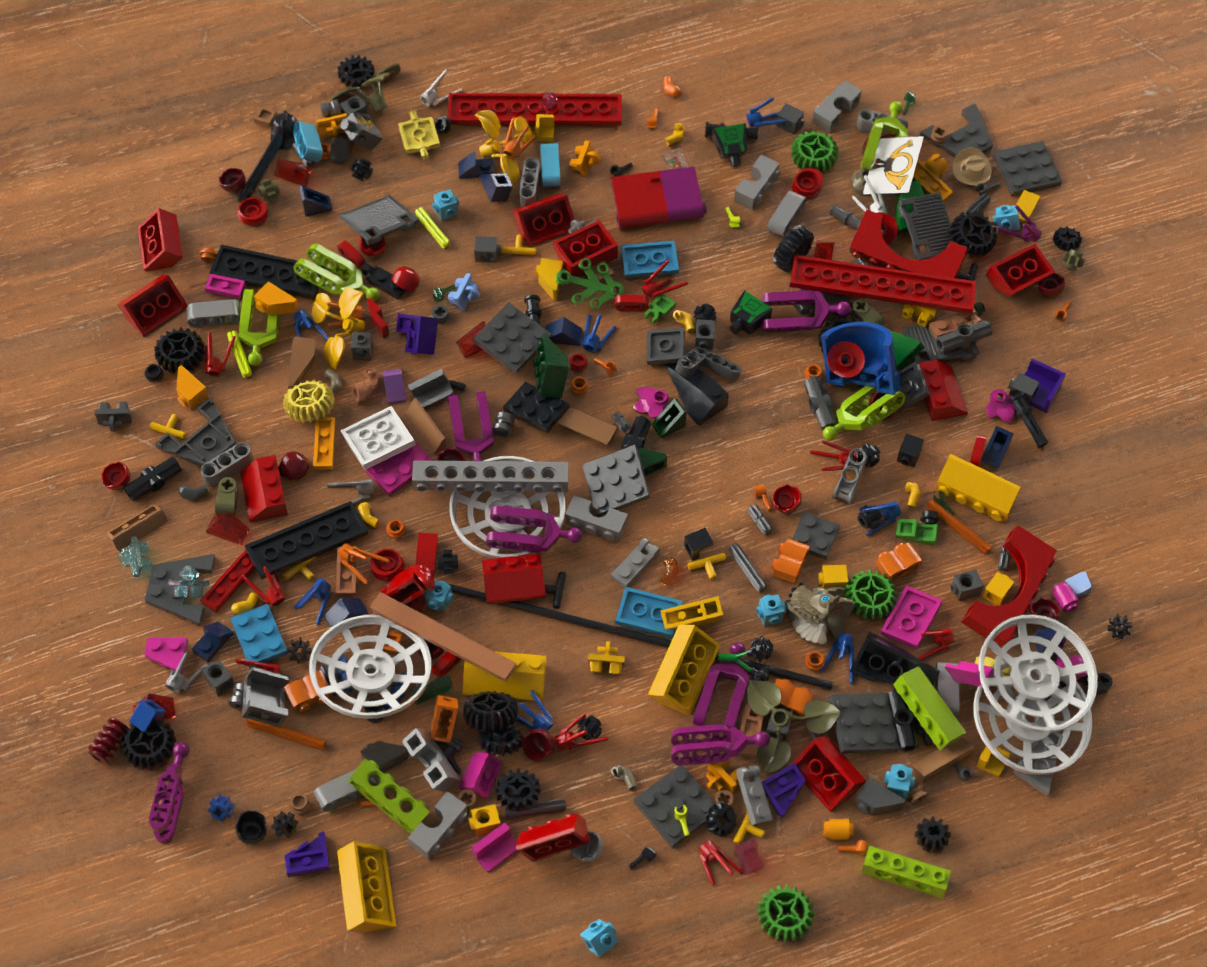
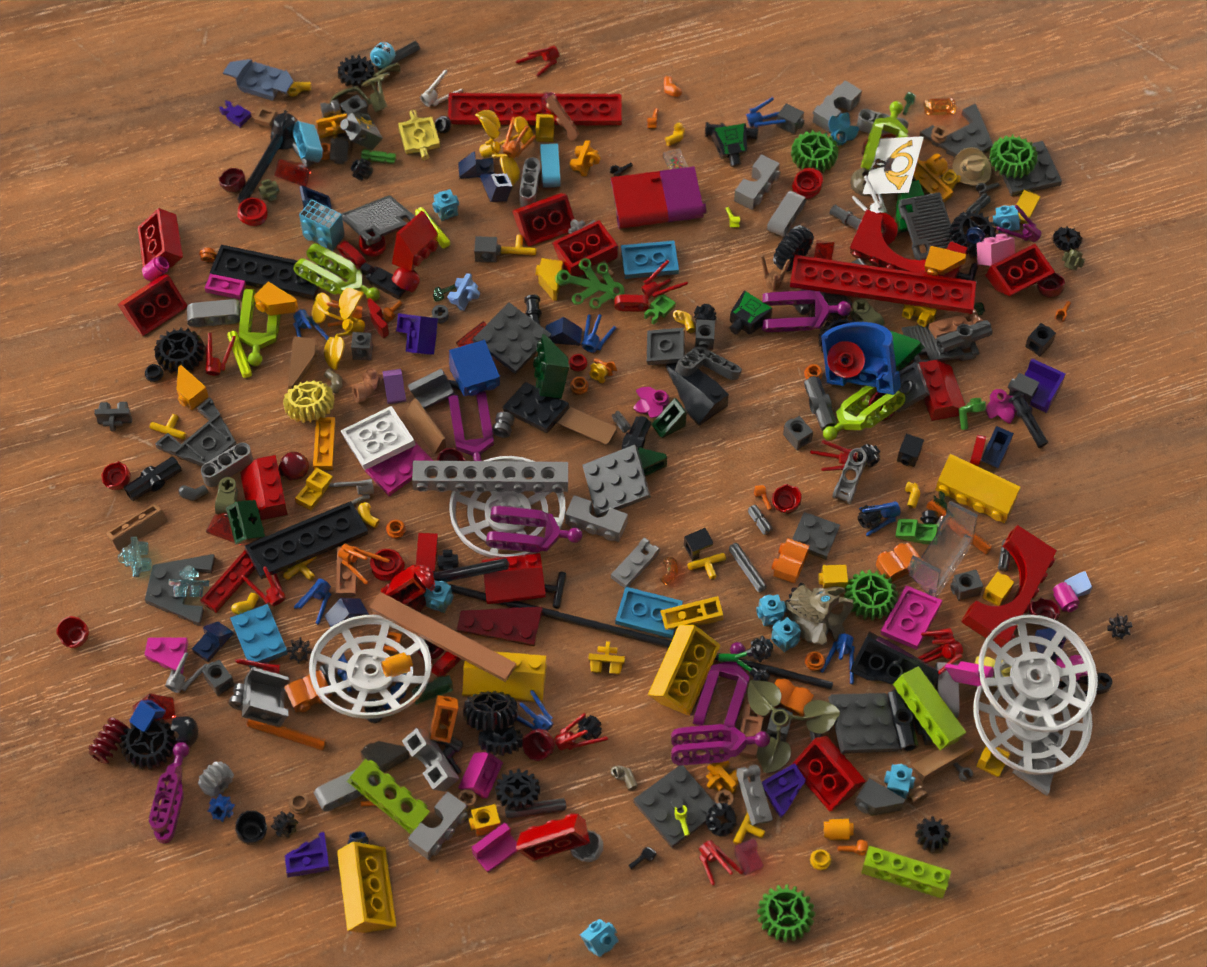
none -> red hair [56,616,89,649]
none -> dark pink brick [142,256,169,282]
none -> black hair [171,716,199,747]
none -> light grey gear [198,761,234,797]
none -> dark purple plate [219,101,252,128]
none -> sand blue piece [223,59,293,101]
none -> dark green brick [226,500,265,545]
none -> yellow arm [287,82,311,97]
none -> yellow slope [295,468,333,511]
none -> medium azure brick [299,199,345,250]
none -> dark blue plate [348,831,369,844]
none -> bright green axle [361,149,396,164]
none -> medium azure head [370,42,396,68]
none -> dark grey axle [375,41,420,71]
none -> light orange brick [381,652,413,678]
none -> orange hand [383,301,402,322]
none -> red slope [392,211,438,271]
none -> black axle [434,558,510,582]
none -> blue slope [449,340,500,397]
none -> dark red wing [457,607,543,646]
none -> red plant [516,45,560,77]
none -> nougat plate [545,95,580,140]
none -> yellow plate [589,363,608,383]
none -> medium nougat plant [761,255,790,291]
none -> medium azure brick [771,617,801,653]
none -> dark grey brick [783,416,813,450]
none -> yellow plate [810,849,831,870]
none -> dark azure plate [828,112,859,145]
none -> clear windscreen [907,501,978,598]
none -> red plant [922,638,963,675]
none -> clear orange beam [923,98,957,115]
none -> light orange slope [925,246,966,276]
none -> yellow plate [940,169,961,189]
none -> bright green plate [959,398,986,430]
none -> dark blue plate [967,227,985,244]
none -> bright pink brick [977,234,1015,266]
none -> bright green gear [989,135,1038,179]
none -> black brick [1025,323,1056,356]

